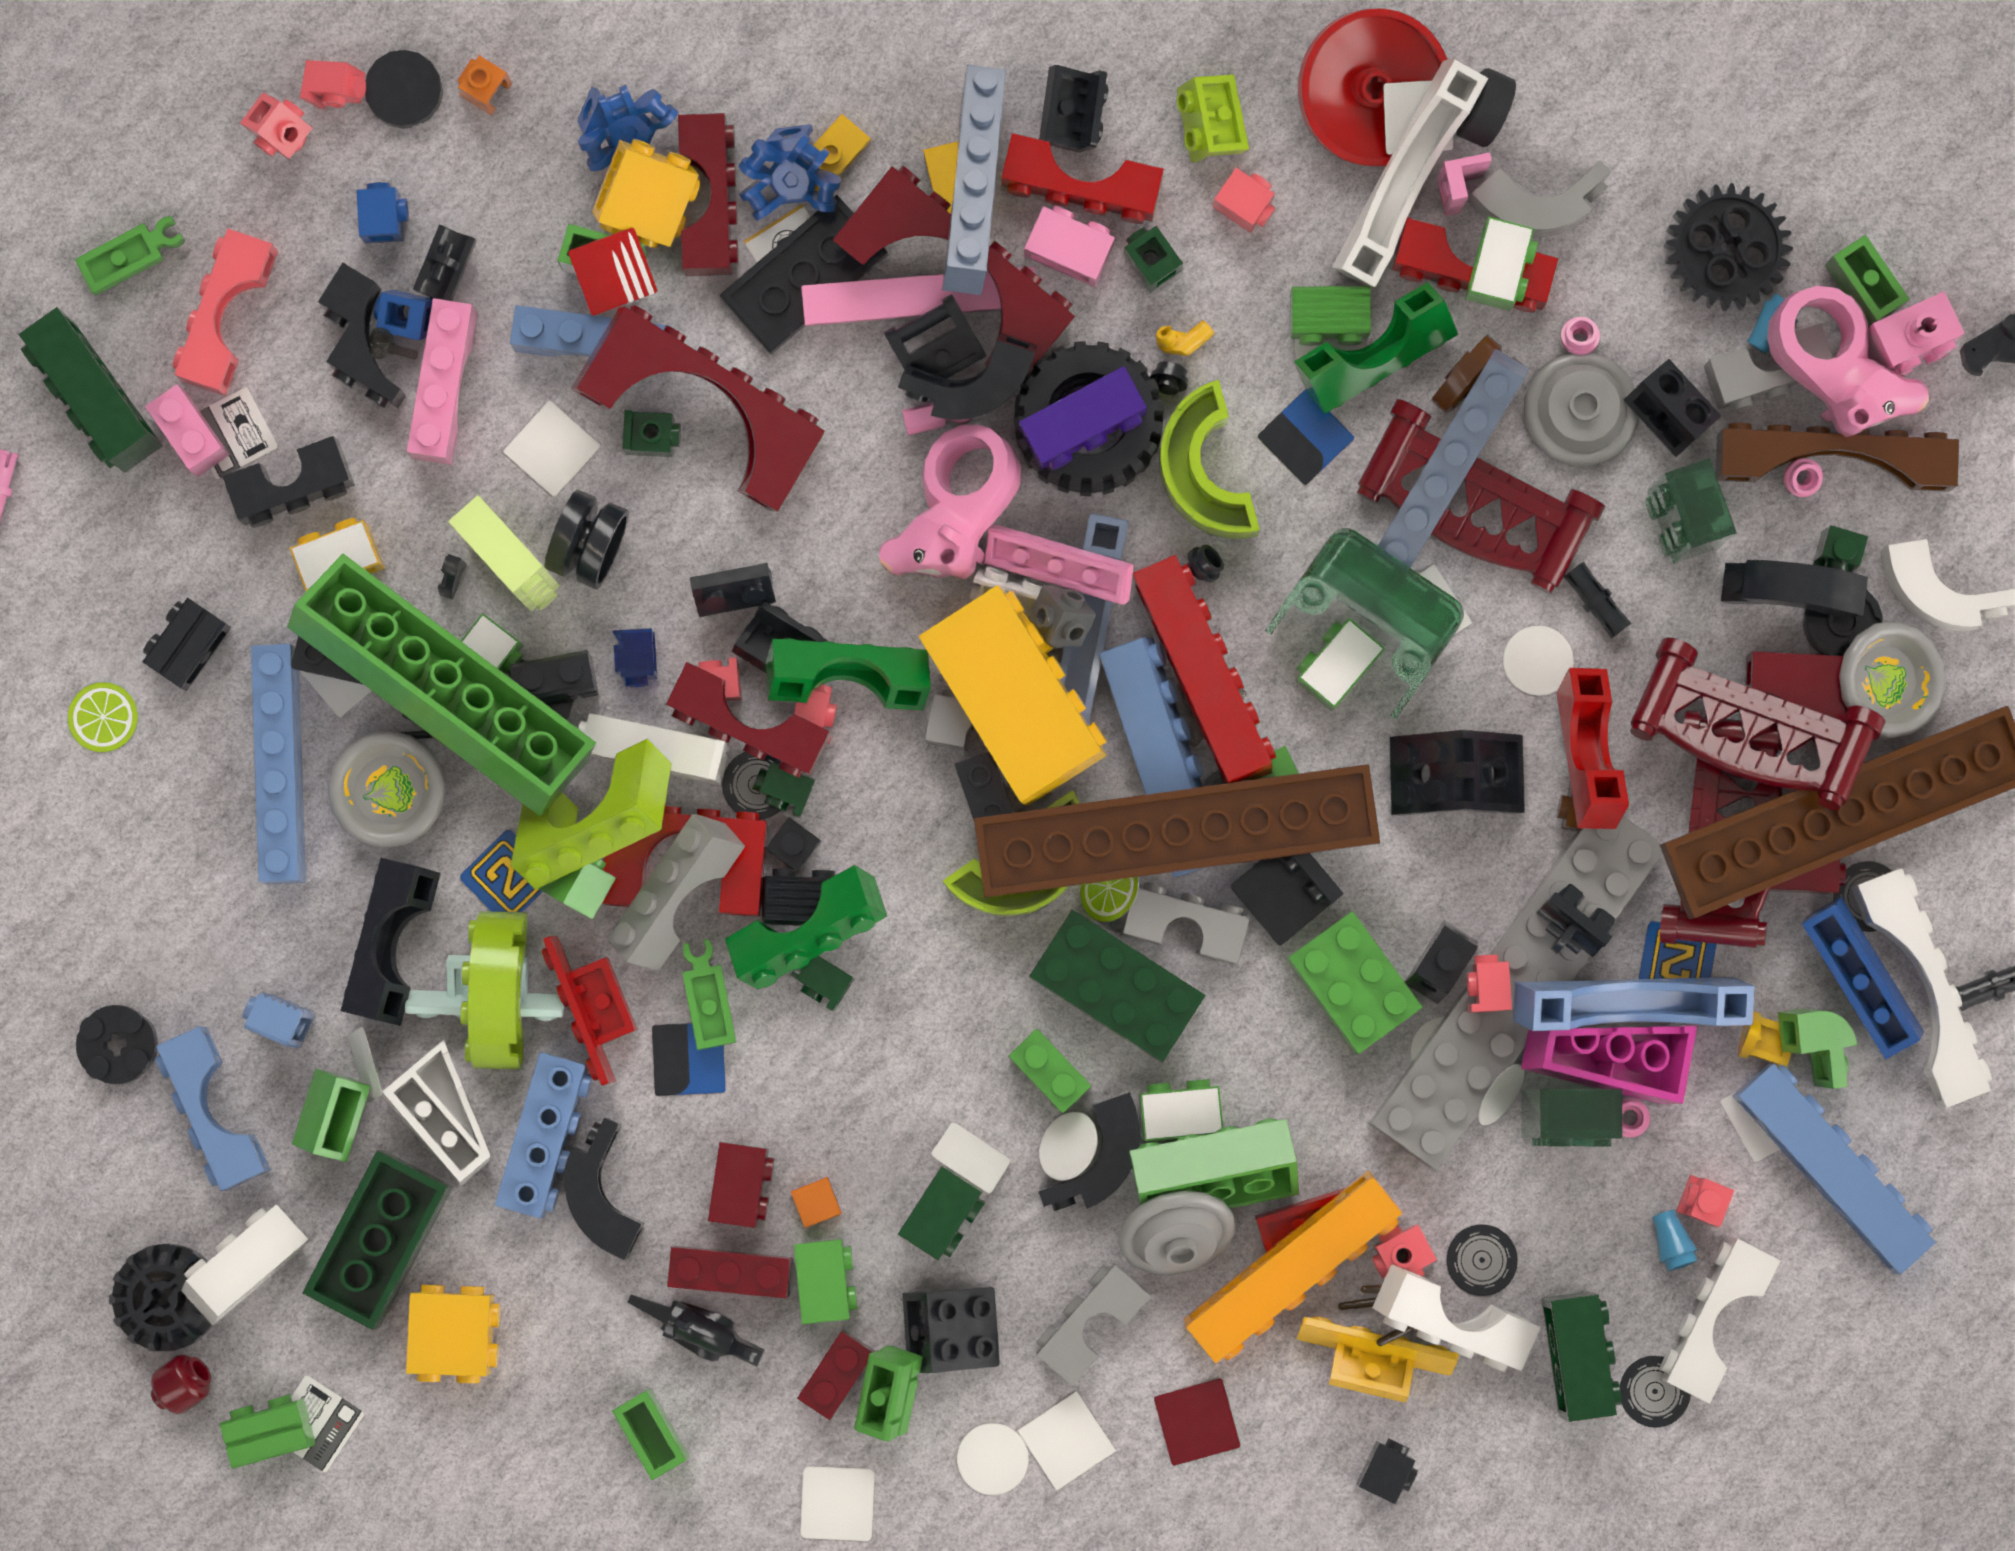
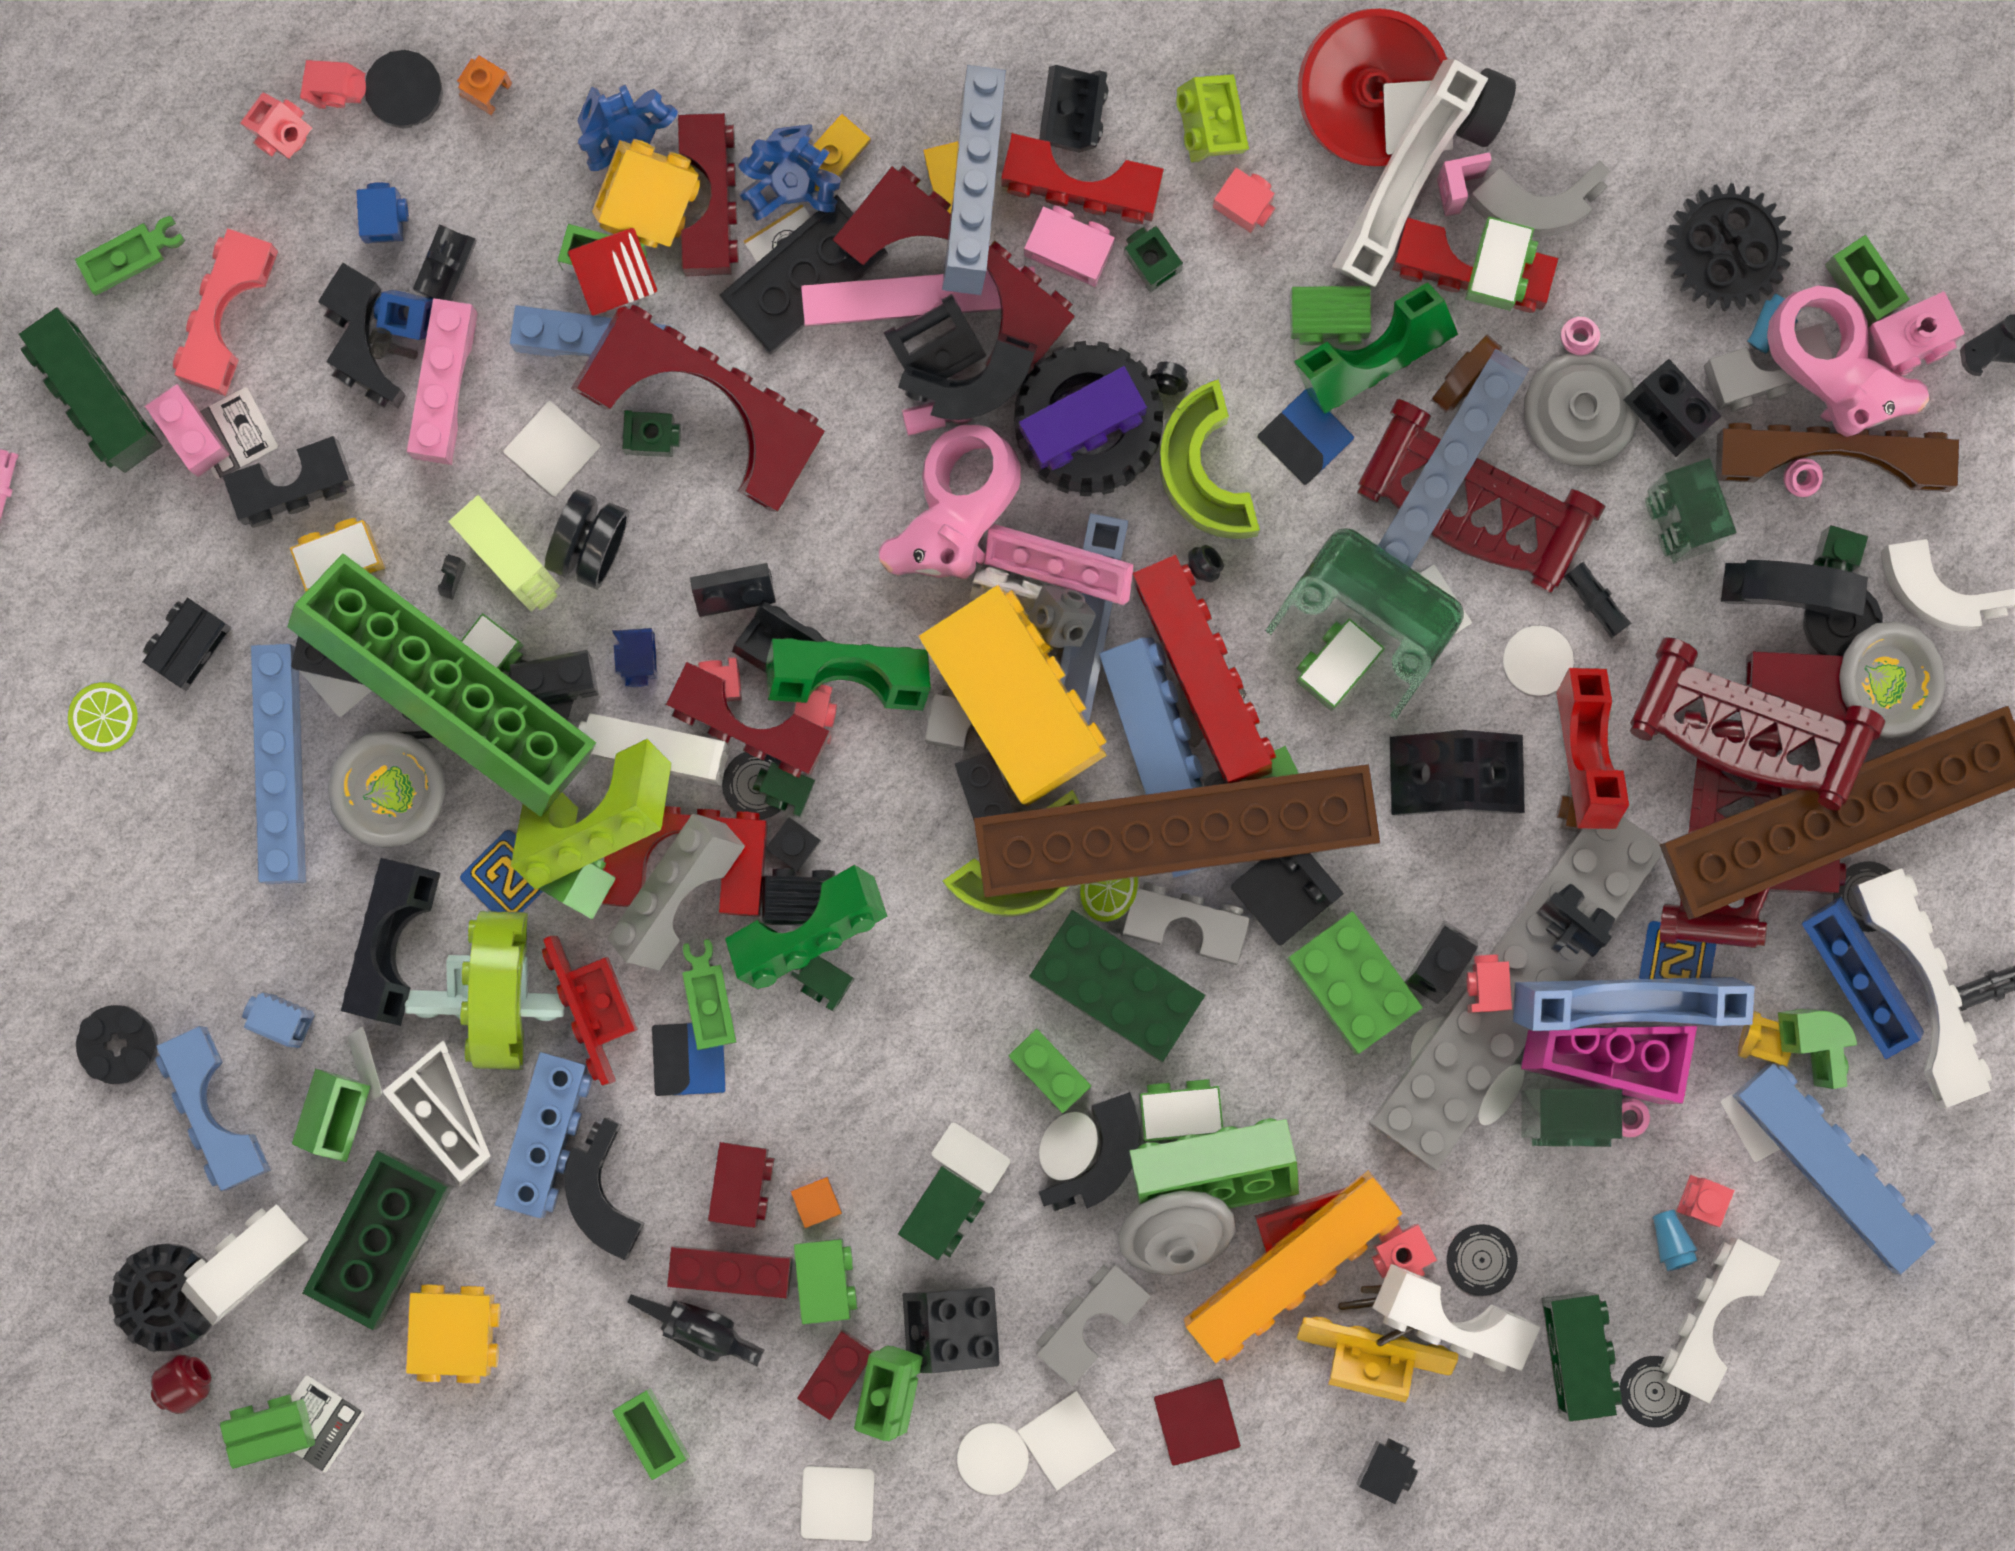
yellow arm [1155,320,1215,356] -> none

